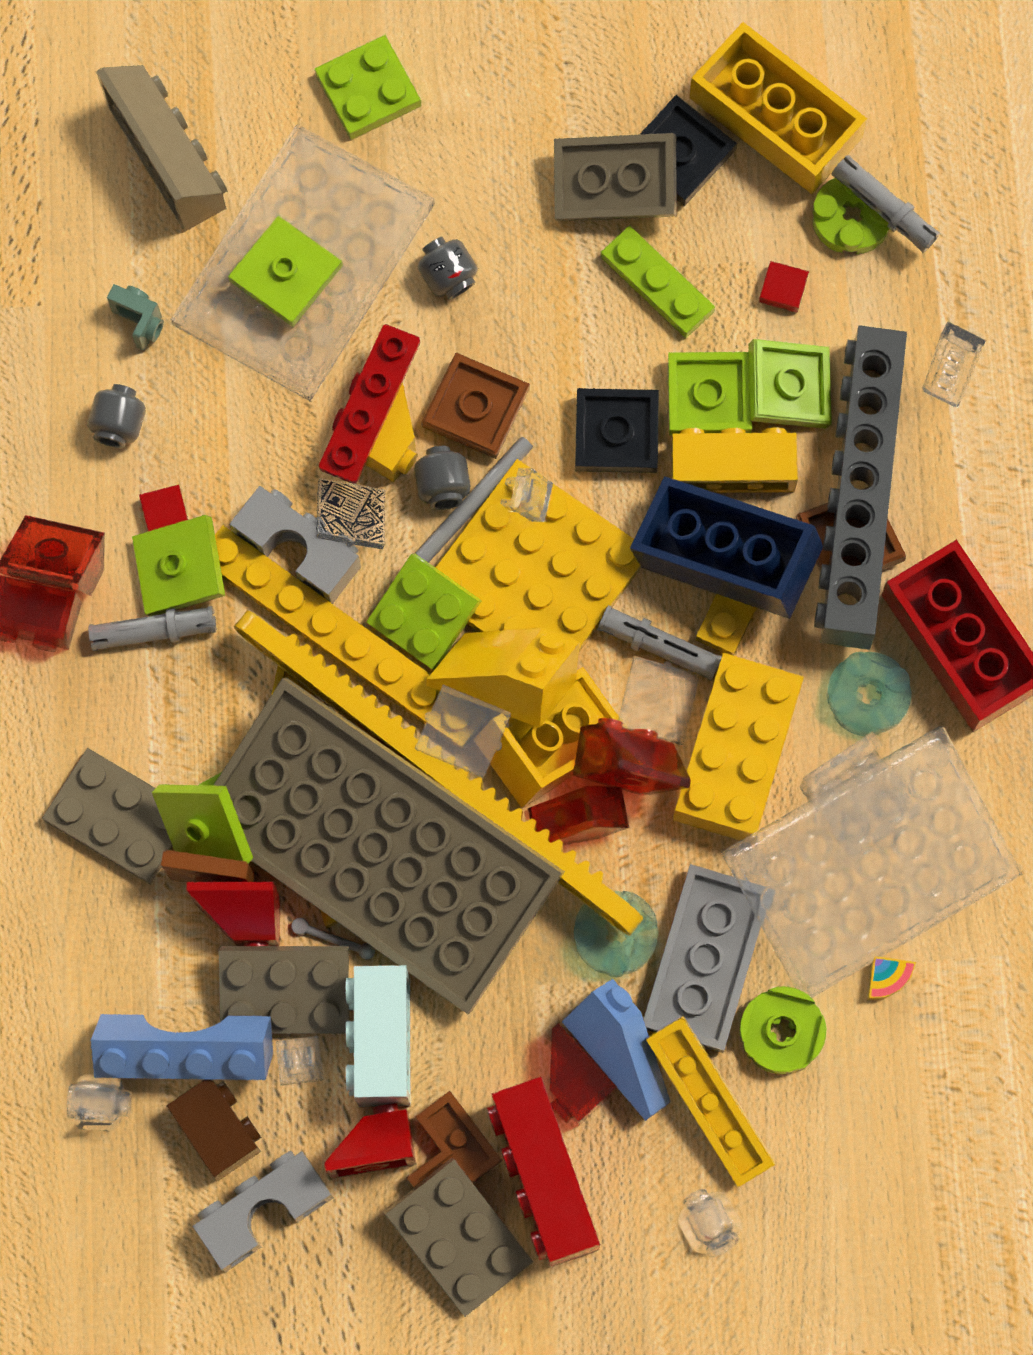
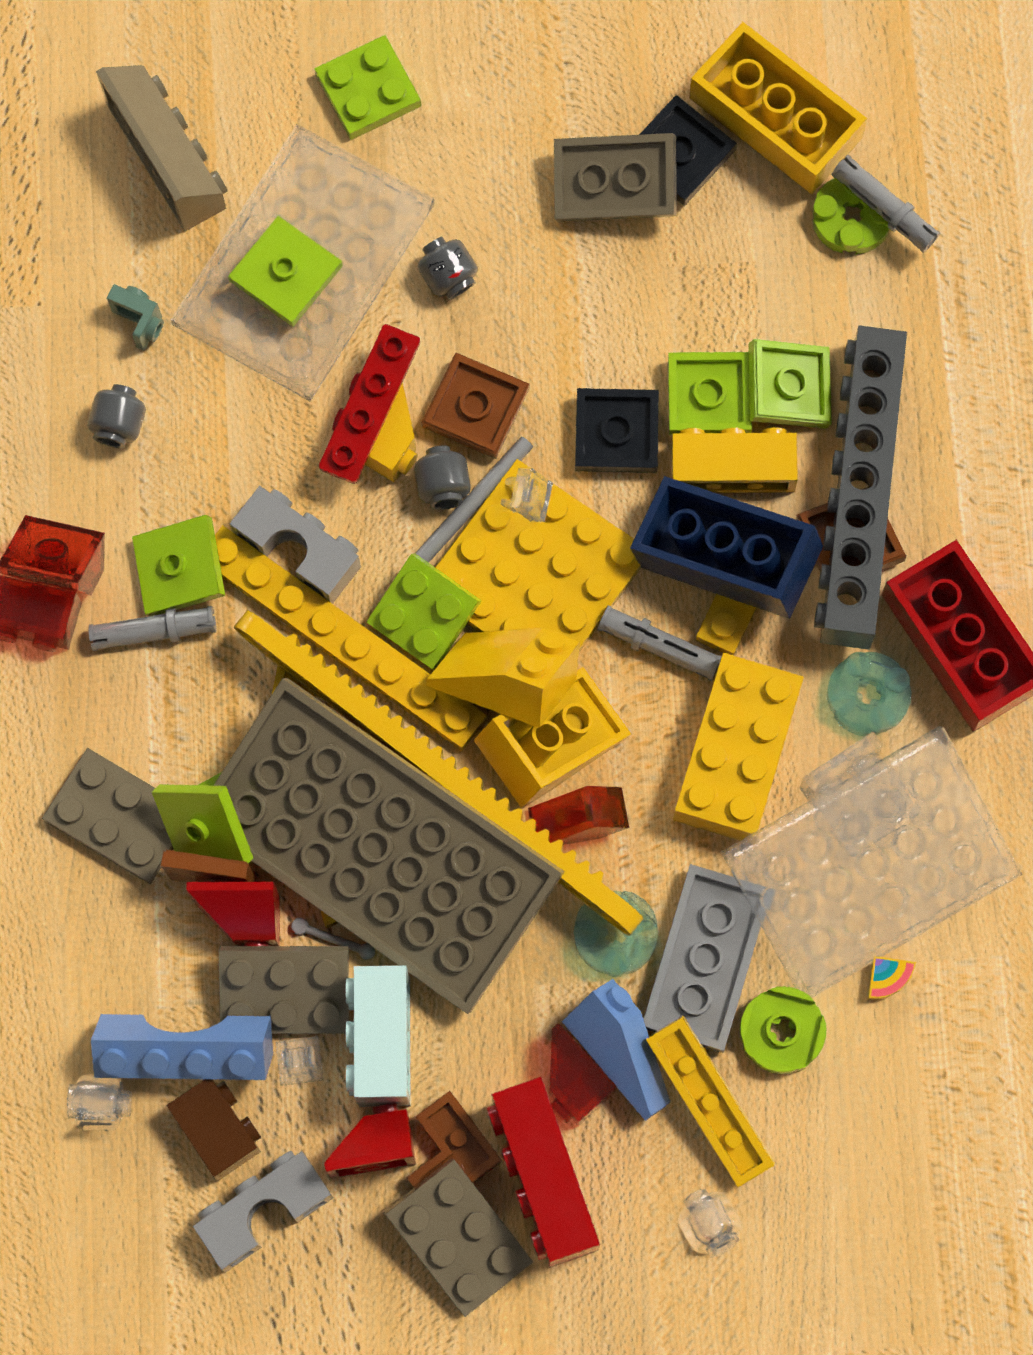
red tile [139,485,188,532] -> none
clear piece [316,478,386,550] -> none
clear piece [415,685,512,778] -> none
clear red slope [573,718,691,796] -> none
lime plate [601,225,715,339] -> none
clear piece [616,656,700,745] -> none
red tile [759,261,809,313] -> none
clear tile [922,321,986,408] -> none

